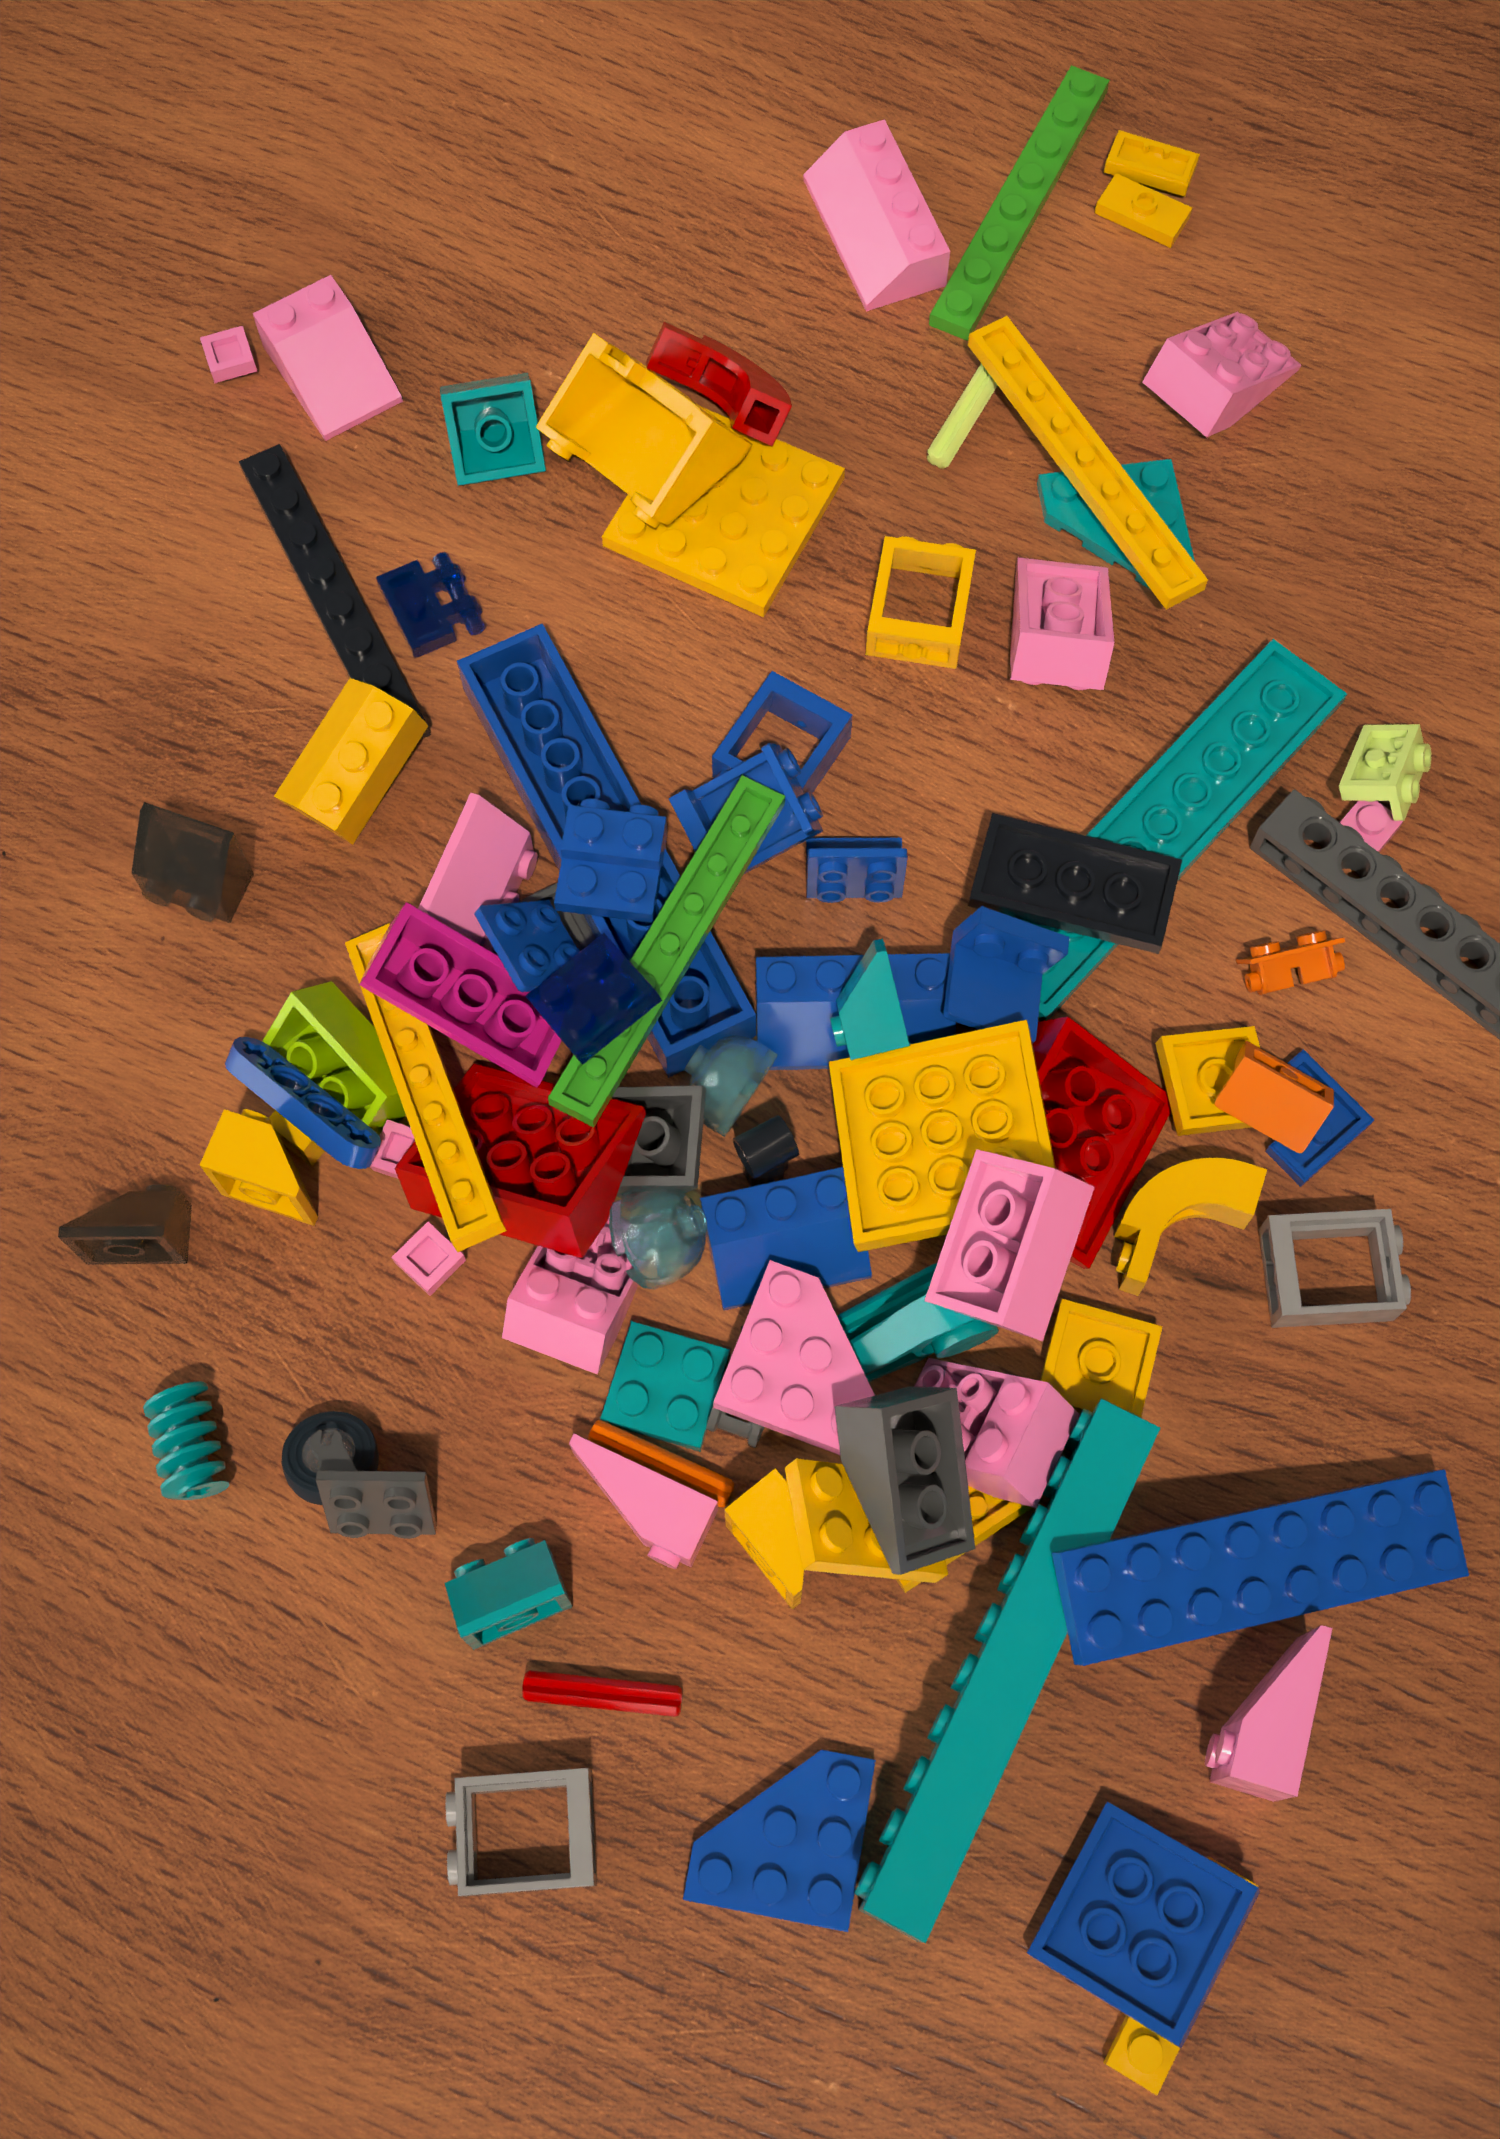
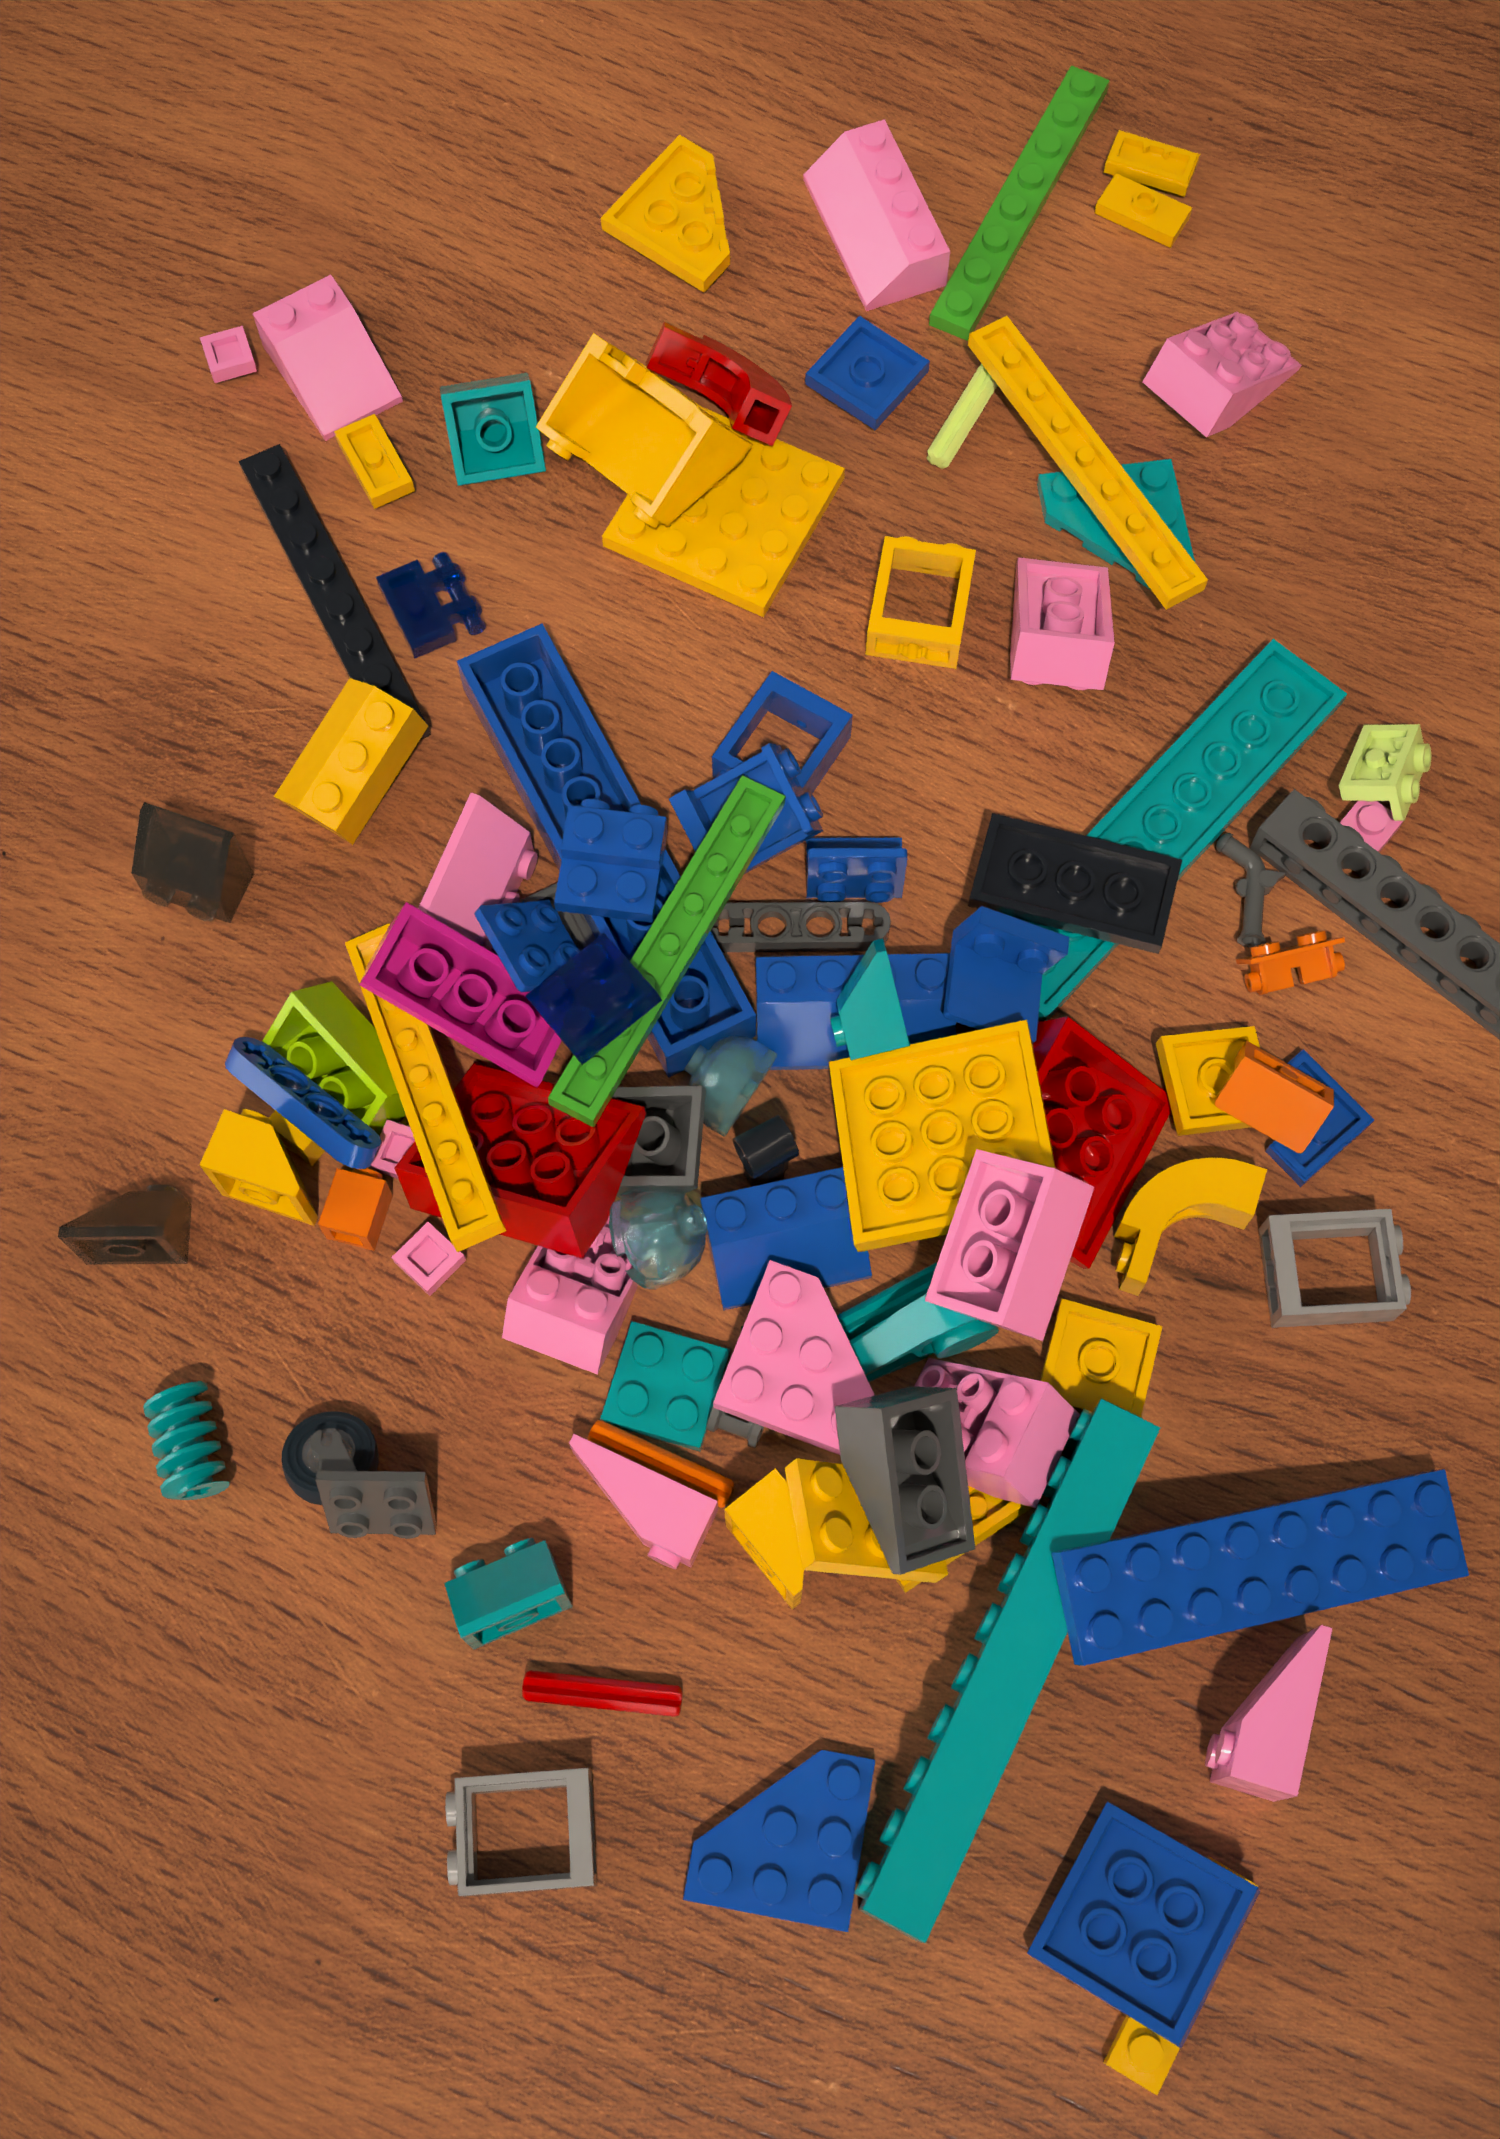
none -> orange brick [318,1168,393,1251]
none -> yellow plate [334,414,415,509]
none -> yellow plate [601,134,730,293]
none -> dark grey beam [711,902,891,952]
none -> blue plate [805,316,930,430]
none -> dark grey piece [1216,833,1287,947]

